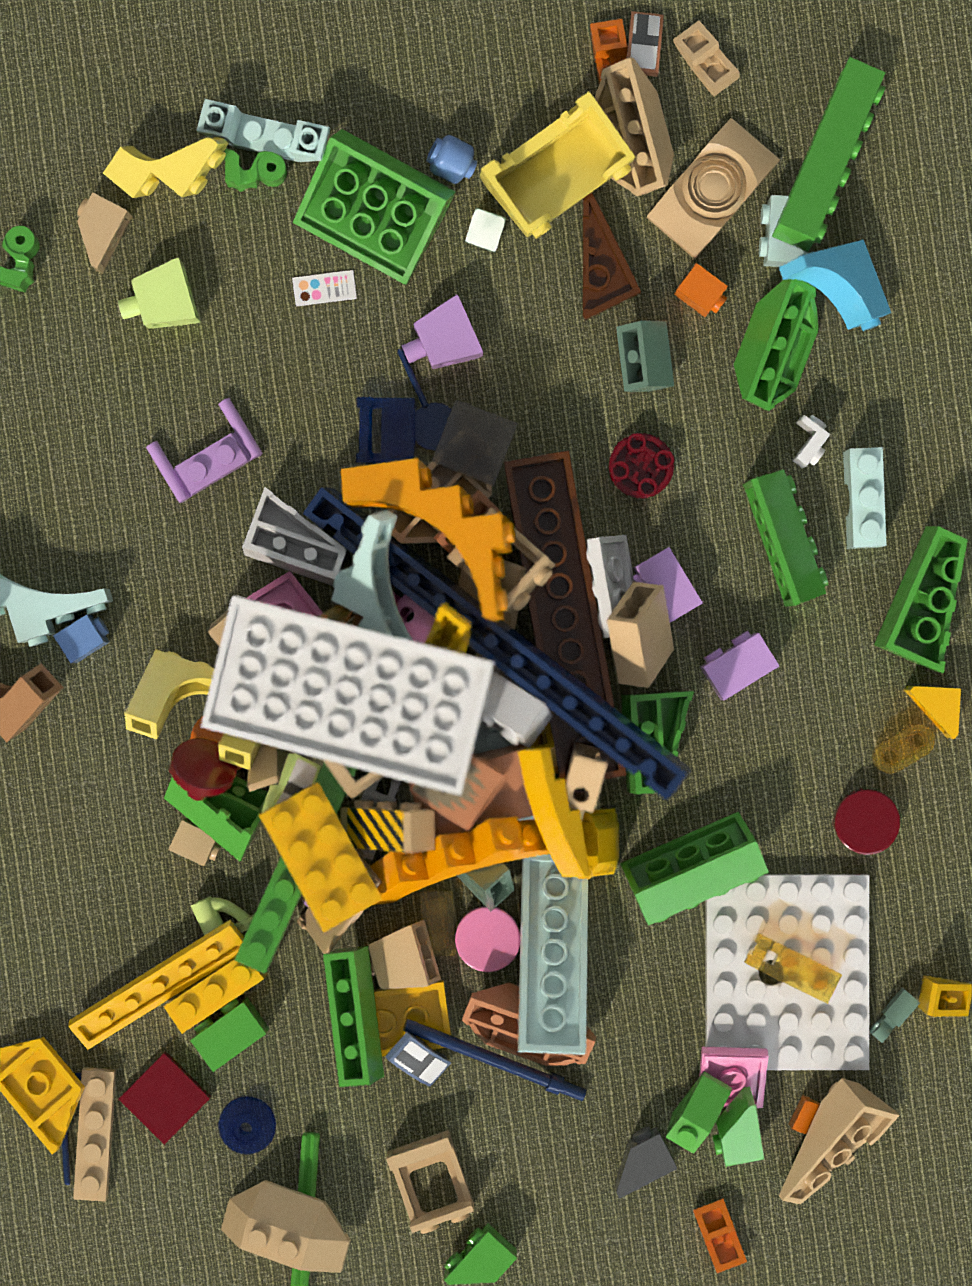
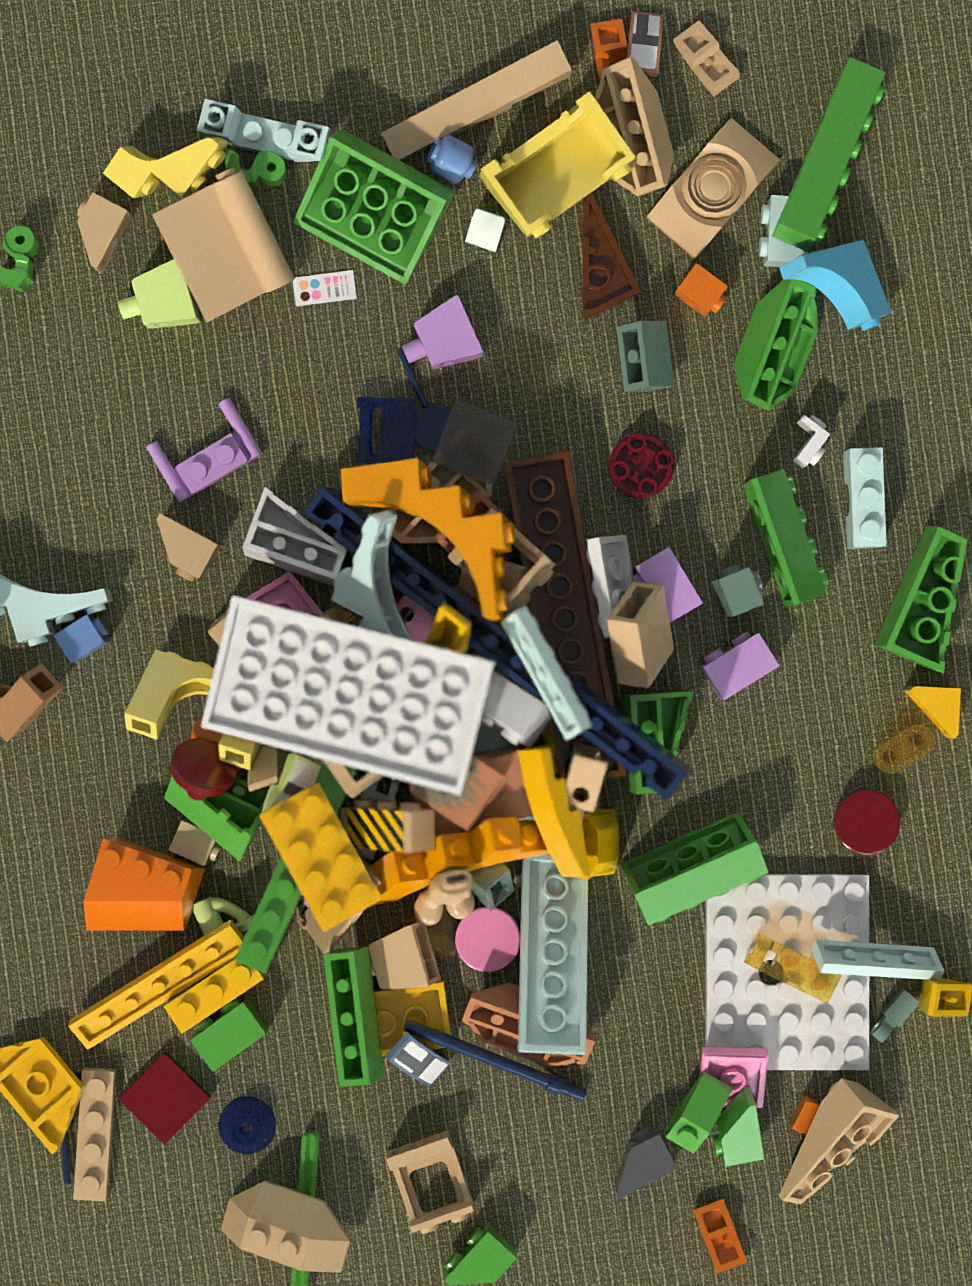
none -> orange wedge [83,838,205,931]
none -> tan door [152,167,295,322]
none -> tan slope [157,514,221,582]
none -> tan slope [381,40,572,161]
none -> tan piece [414,869,475,926]
none -> light aqua plate [501,606,592,740]
none -> sand green brick [712,564,764,617]
none -> light aqua plate [811,940,944,980]

